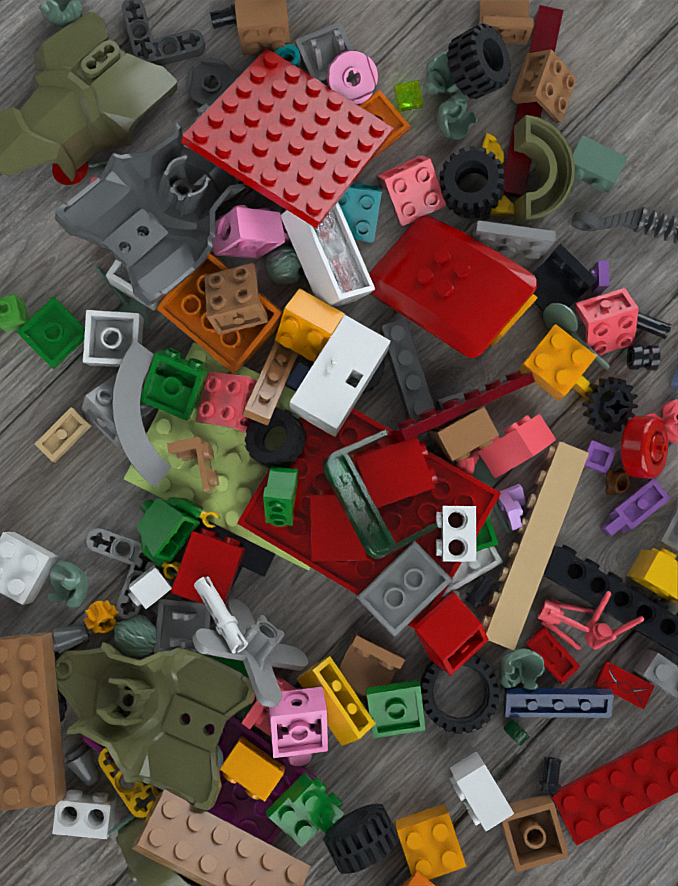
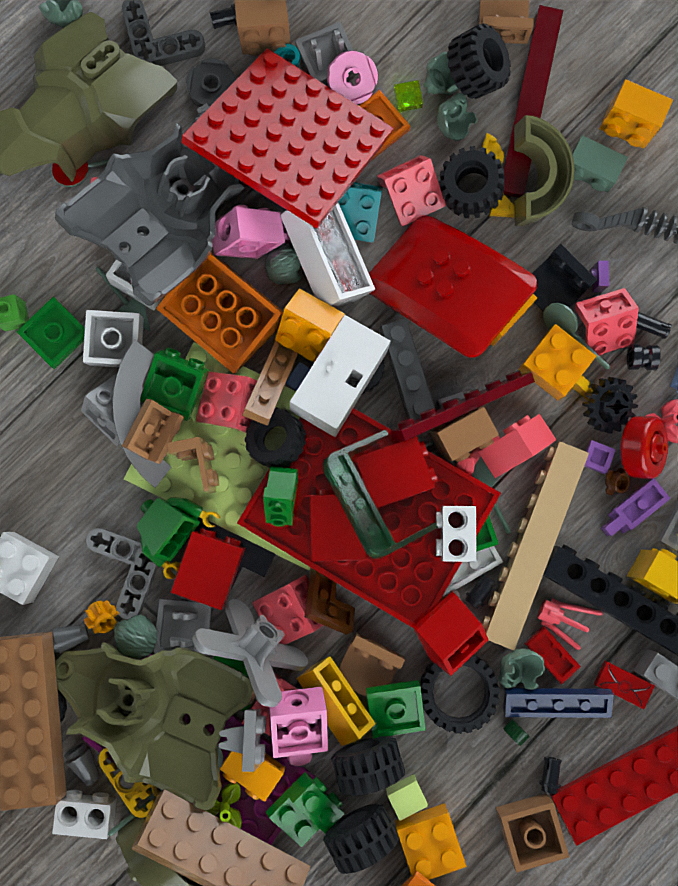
tan plate [35,407,92,463] -> none
sand green hair [47,561,88,608] -> none
white brick [128,565,172,609] -> none
white pin [194,576,248,654] -> none
medium nougat bracket [204,263,268,335] -> none
light grey tile [356,540,453,637] -> none
white brick [449,751,514,831] -> none
light grey plate [471,221,556,259] -> none
lavender bracket [498,484,526,530] -> none
medium nougat bracket [511,49,576,123] -> none
coral plant [585,591,644,650] -> none
none -> medium nougat bracket [122,399,184,464]
none -> lime plant [205,783,242,829]
none -> light grey plate [219,709,266,772]
none -> coral bracket [252,575,323,645]
none -> reddish brown plate [304,569,355,635]
none -> black tyre [331,736,405,796]
none -> yellowish green panel [386,774,428,821]
none -> light orange brick [599,79,673,148]

